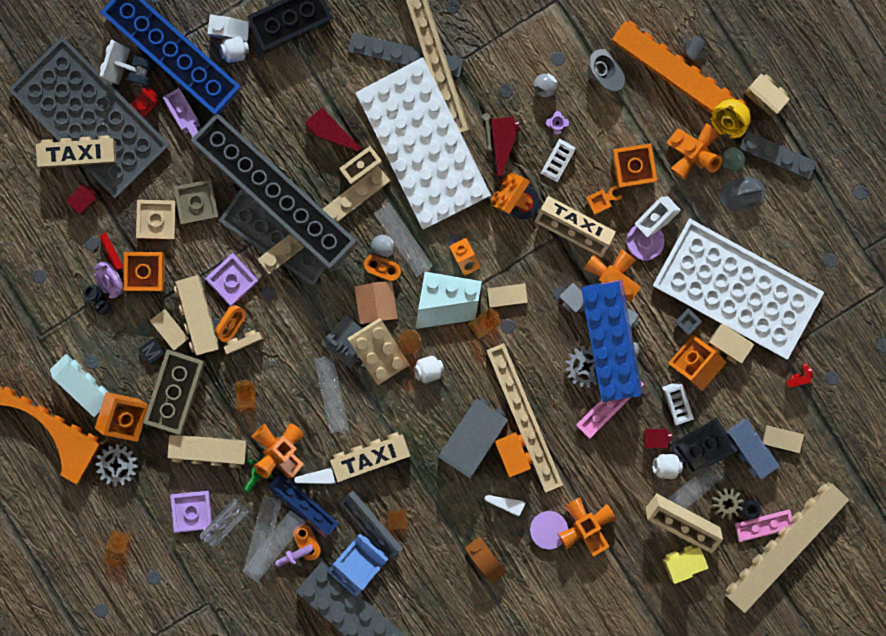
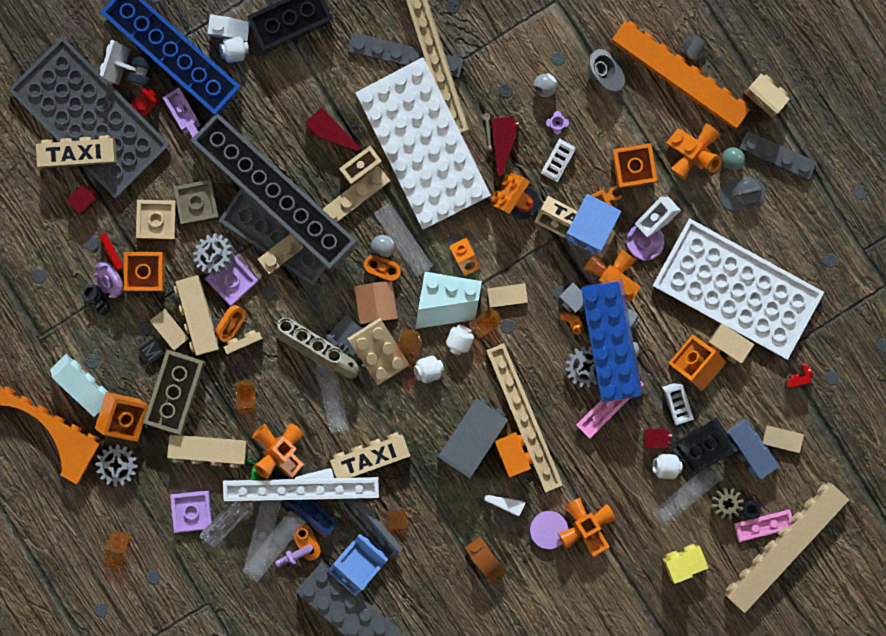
tan brick [646,493,723,553] -> none
dark grey plate [675,308,702,335] -> none
yellow cylinder [711,99,751,138] -> none
none -> light grey gear [193,233,235,276]
none -> white plate [223,477,379,501]
none -> dark tan piece [276,318,360,379]
none -> white head [446,325,474,355]
none -> orange arm [560,311,584,335]
none -> medium blue panel [564,194,621,255]

